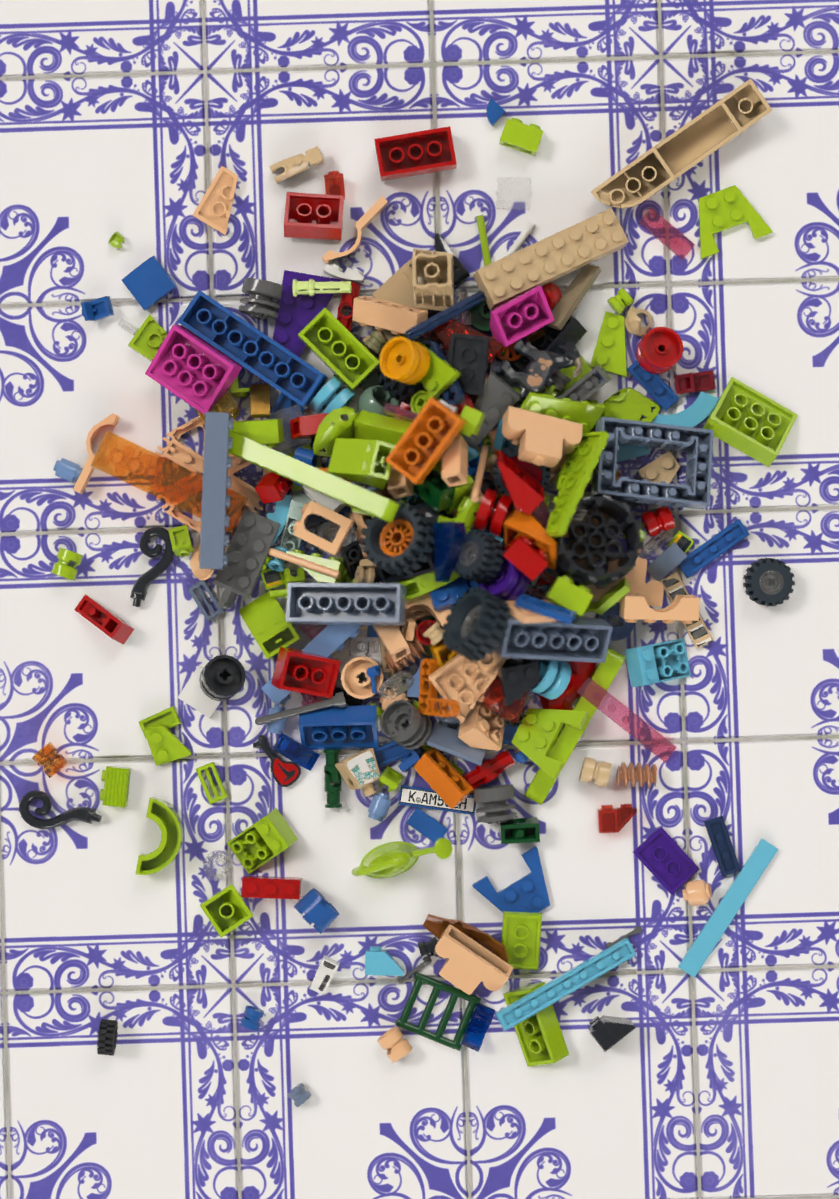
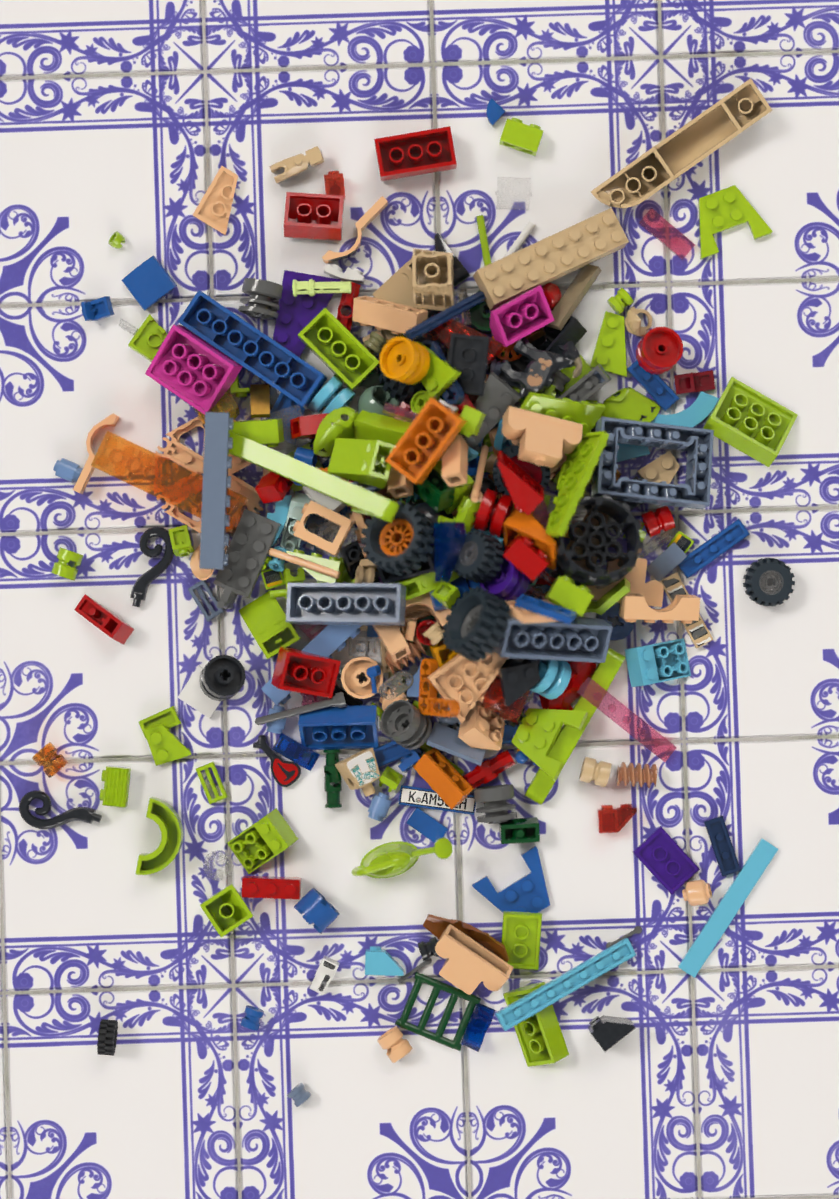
none -> lime slope [431,580,461,609]

